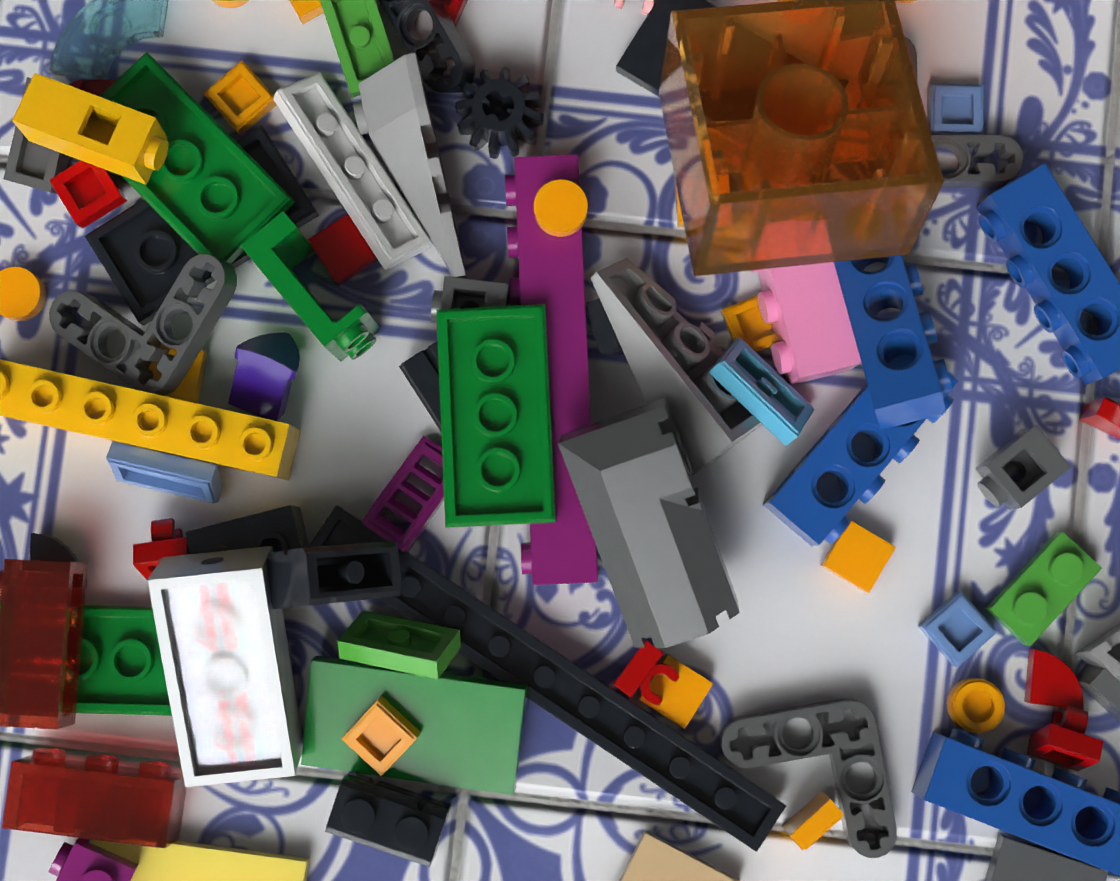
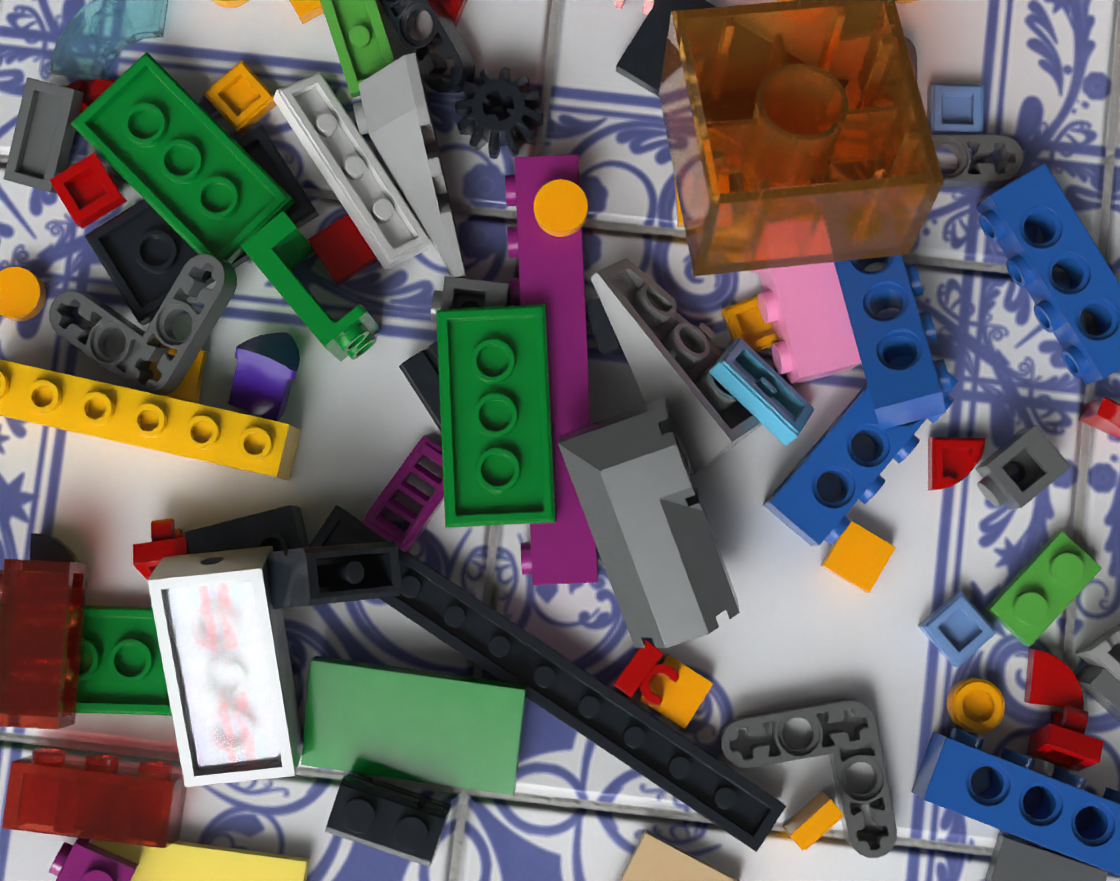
yellow brick [12,73,168,185] -> none
medium blue tile [106,441,224,504] -> none
bright green plate [337,610,461,679] -> none
light orange tile [341,696,421,776] -> none
none -> red tile [928,437,985,491]

